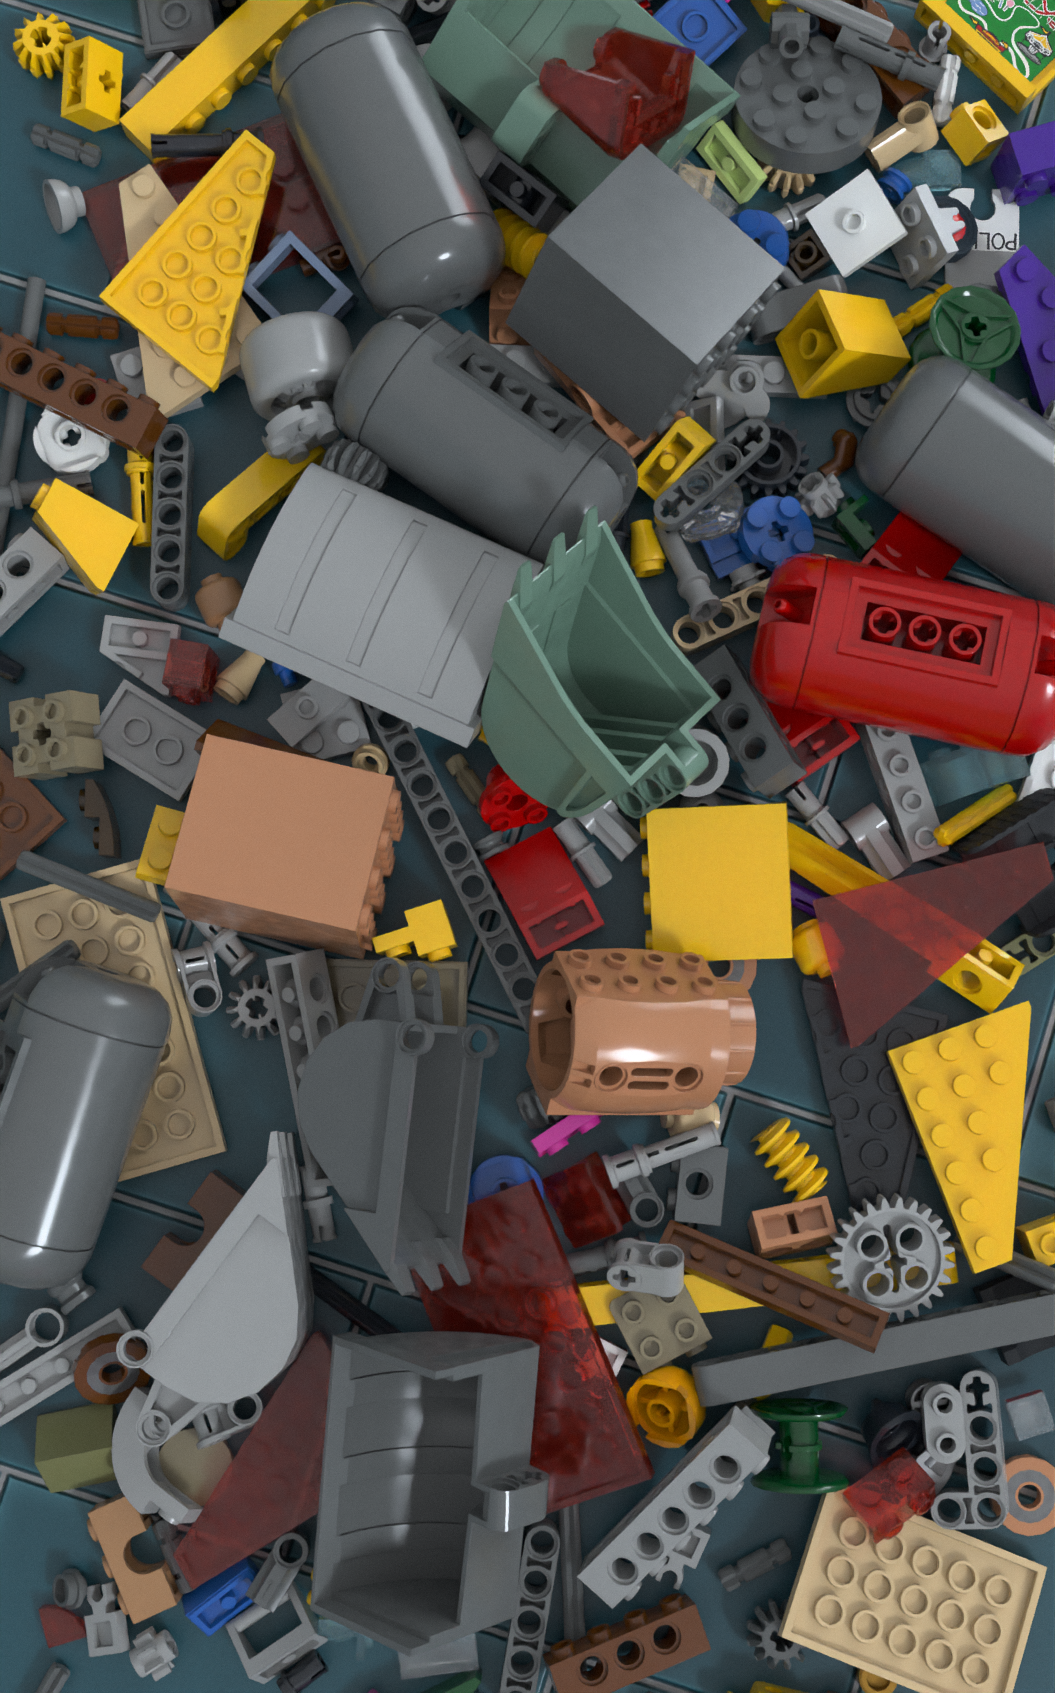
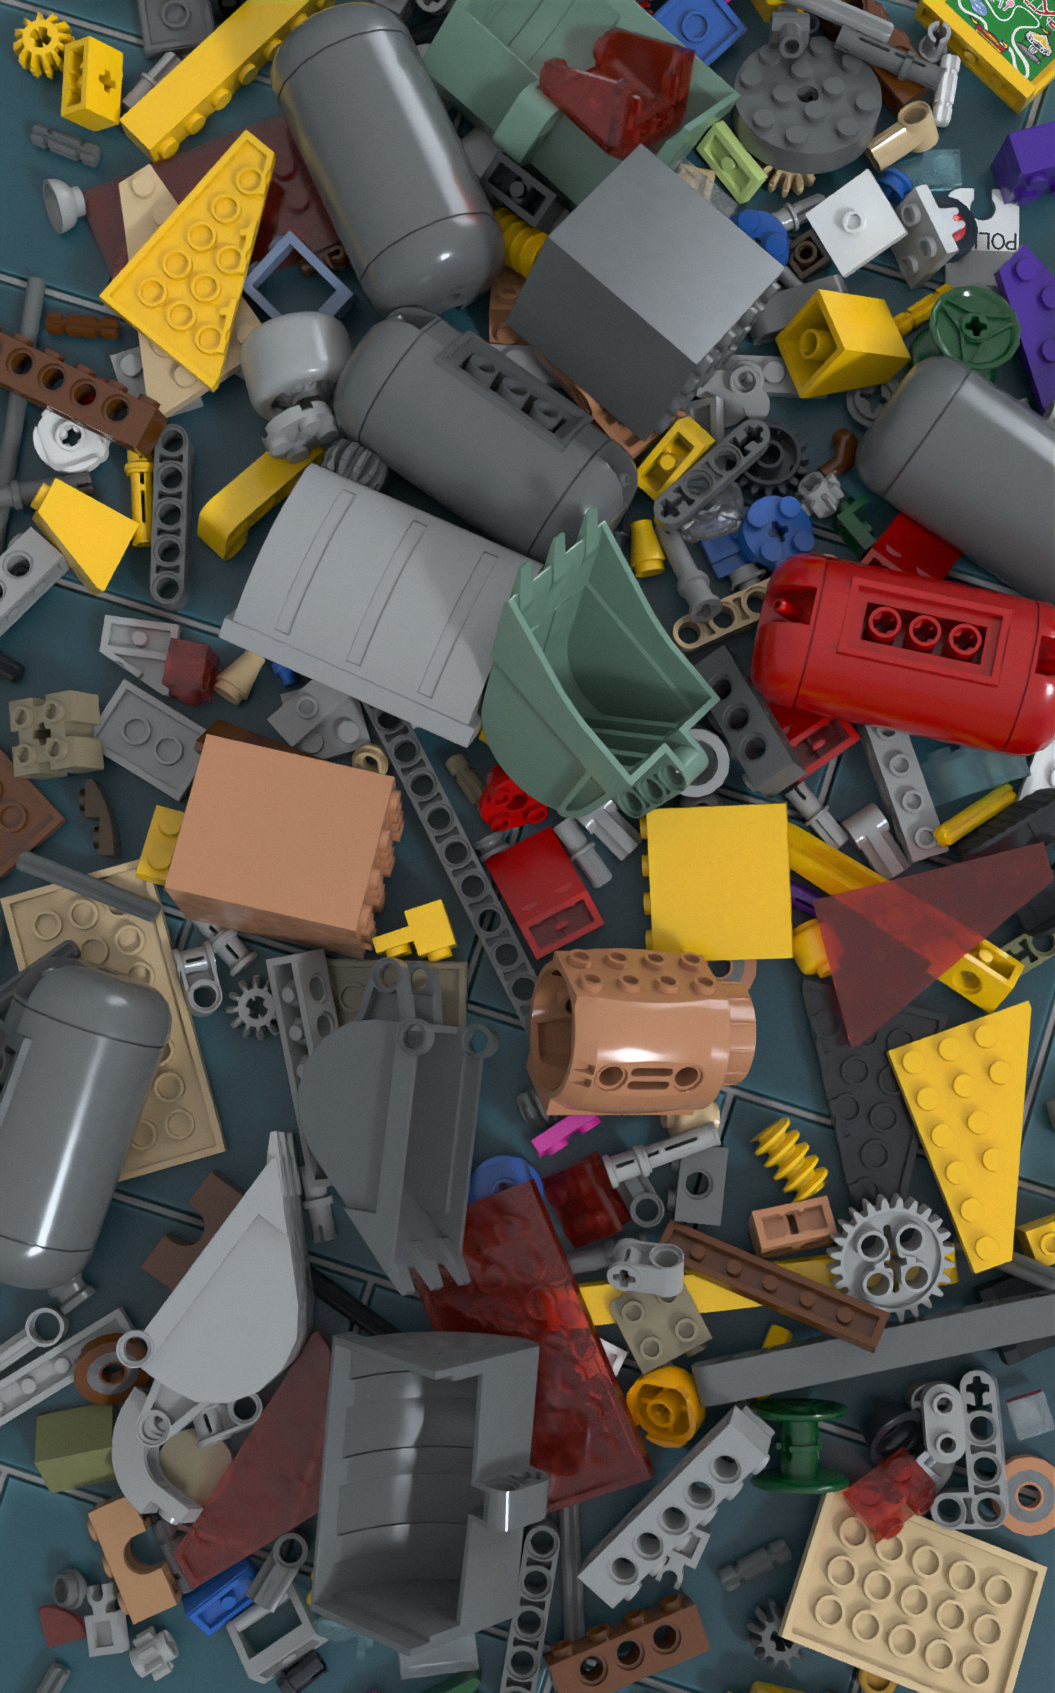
black pin [150,127,264,159] -> none
medium nougat head [195,573,243,631] -> none
yellow brick [941,99,1009,166] -> none

